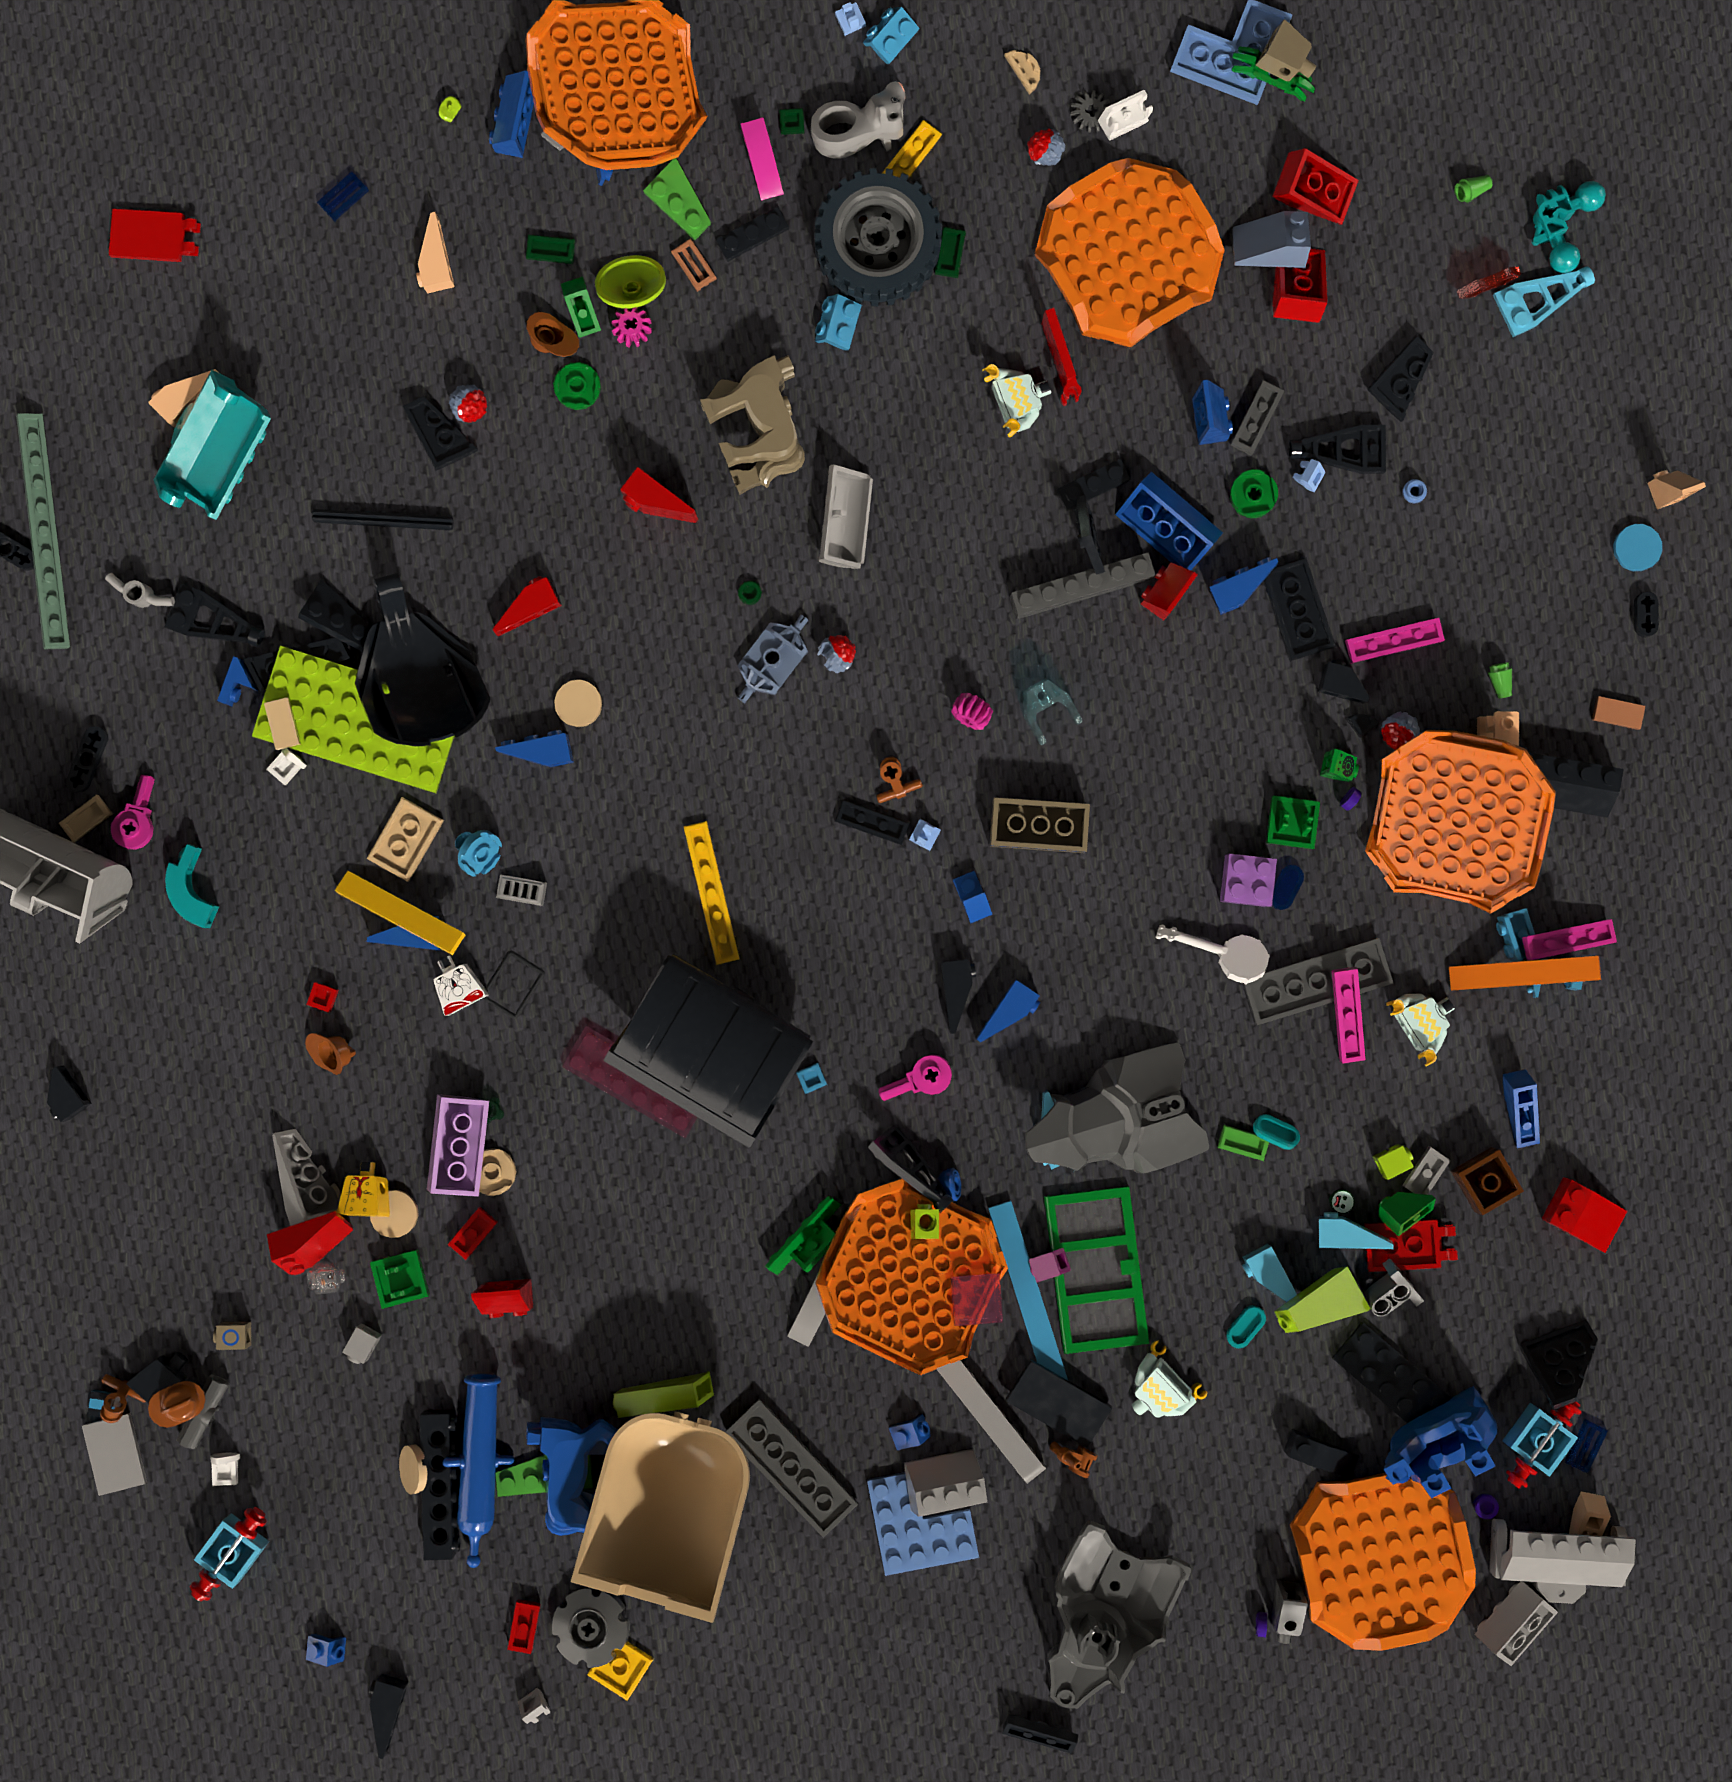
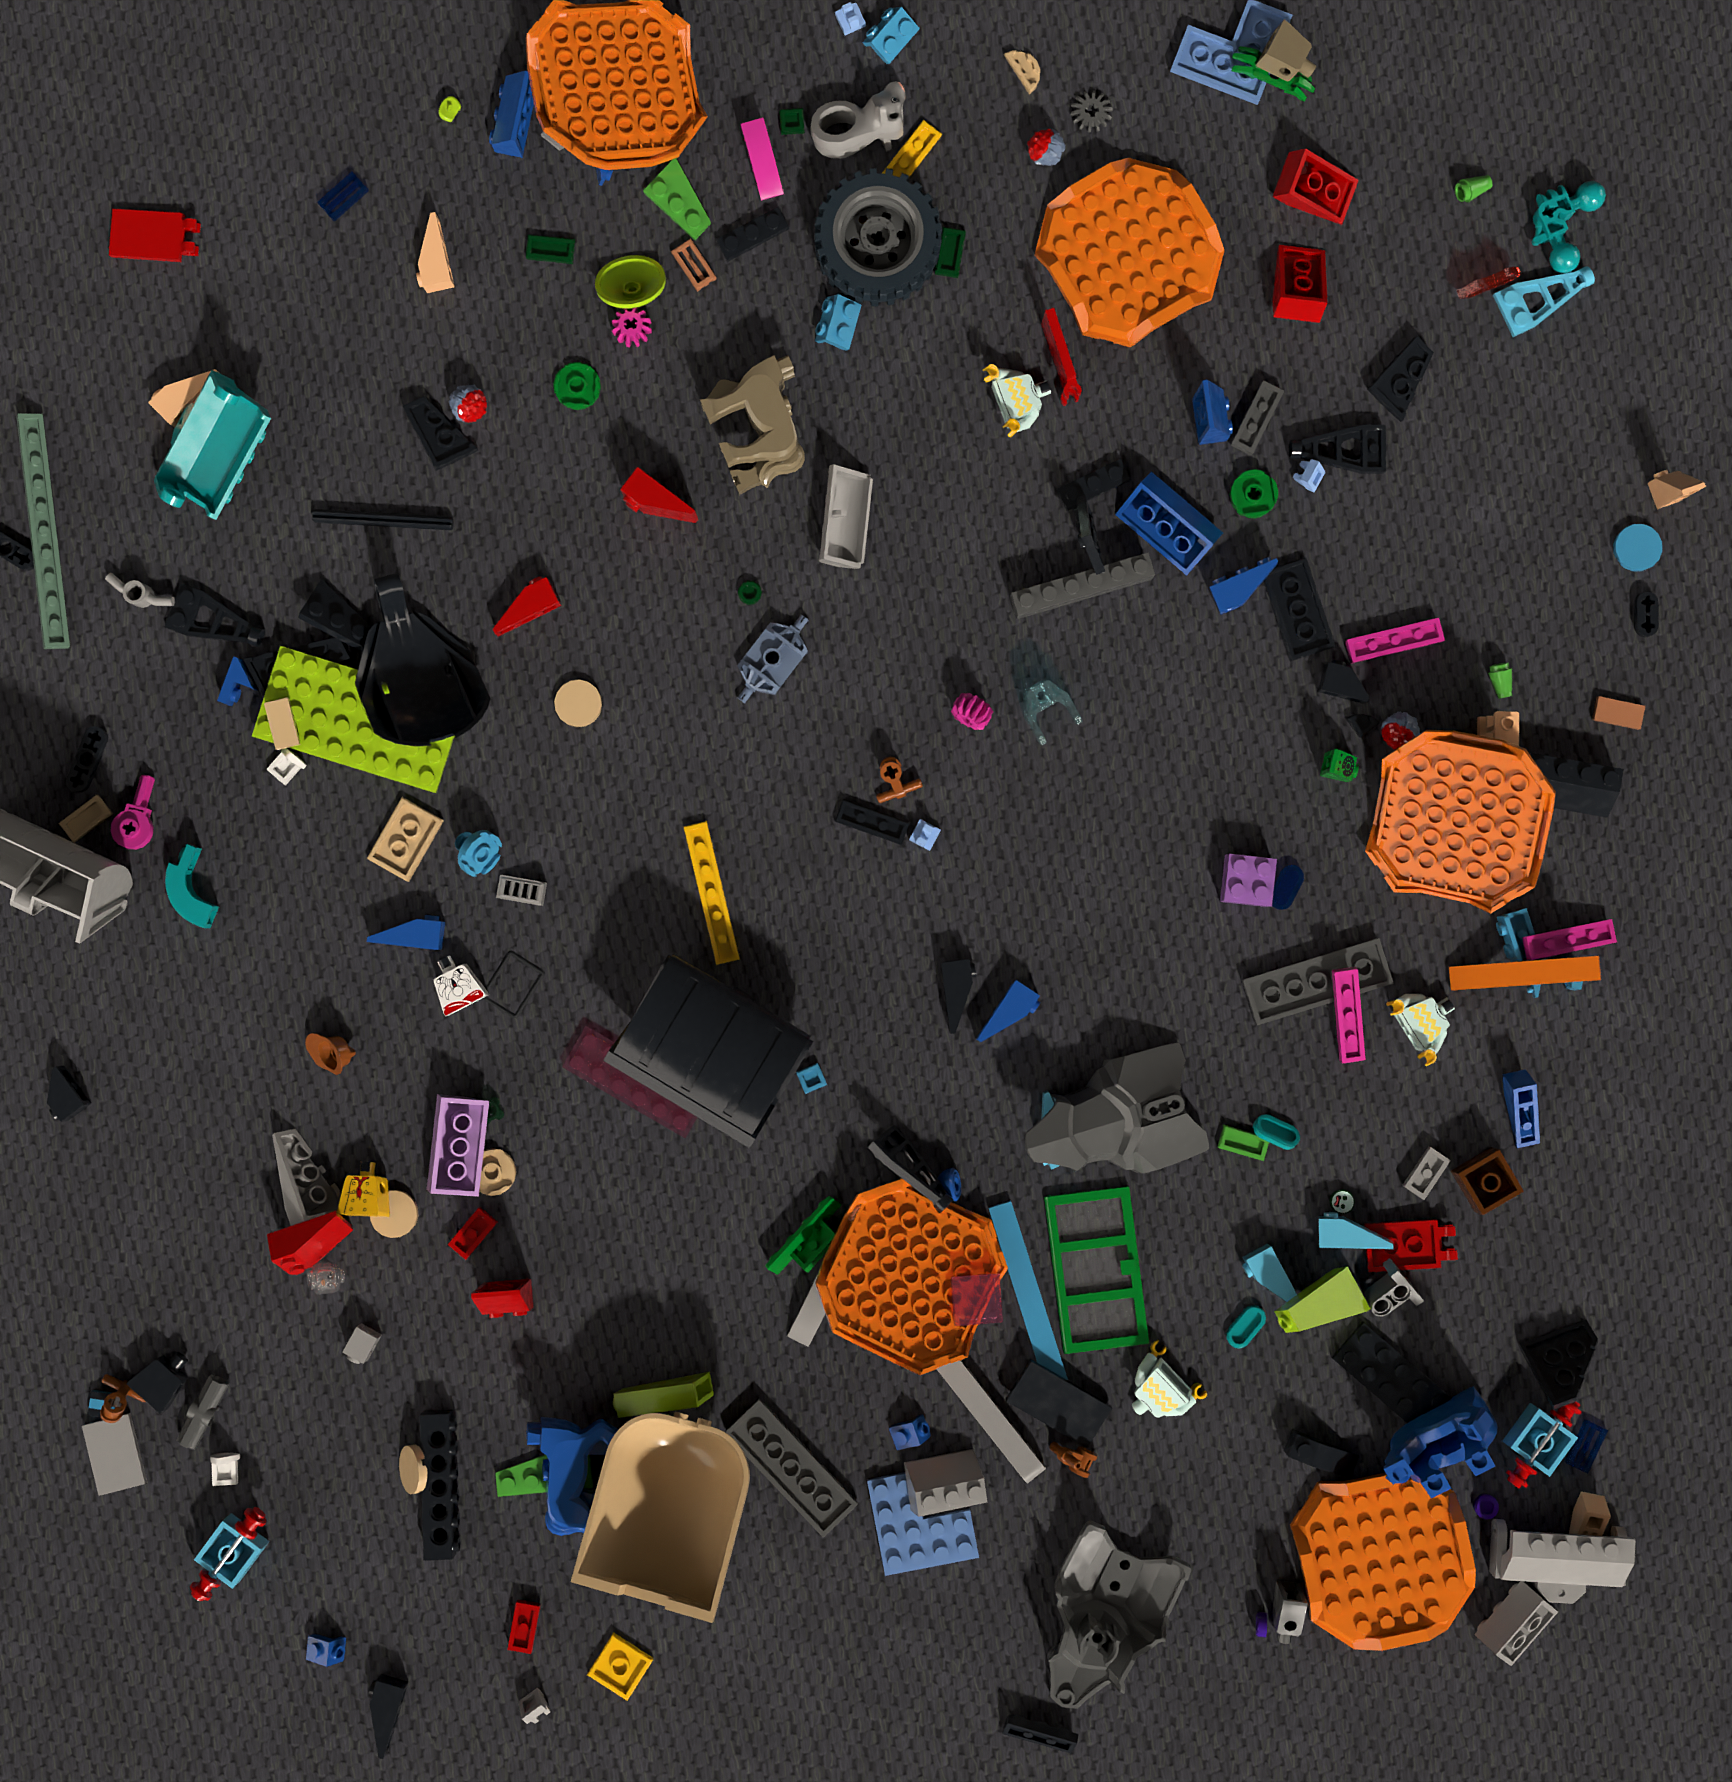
dark orange piece [148,1381,205,1428] -> none
dark tan brick [213,1322,251,1350] -> none
red plate [306,982,339,1013] -> none
yellow tile [335,871,465,955] -> none
green plate [370,1249,430,1309] -> none
blue piece [442,1374,514,1568] -> none
blue slope [495,730,574,767] -> none
dark orange piece [526,312,579,357] -> none
dark grey piece [552,1586,630,1668] -> none
green slope [561,277,601,338] -> none
piece [817,635,856,673] -> none
dark pink piece [878,1054,952,1101] -> none
lime brick [911,1204,939,1239] -> none
blue slope [953,871,992,924] -> none
dark tan brick [990,798,1090,853] -> none
magenta brick [1029,1248,1071,1283] -> none
white hinge [1098,90,1153,141] -> none
red slope [1141,562,1198,620] -> none
white piece [1156,925,1270,984] -> none
sand blue slope [1232,211,1311,268] -> none
green plate [1266,796,1320,849] -> none
dark purple tile [1339,787,1362,811] -> none
lime brick [1372,1144,1414,1180] -> none
green slope [1378,1192,1436,1237] -> none
medium blue plate [1402,479,1427,503] -> none
red slope [1542,1177,1627,1253] -> none

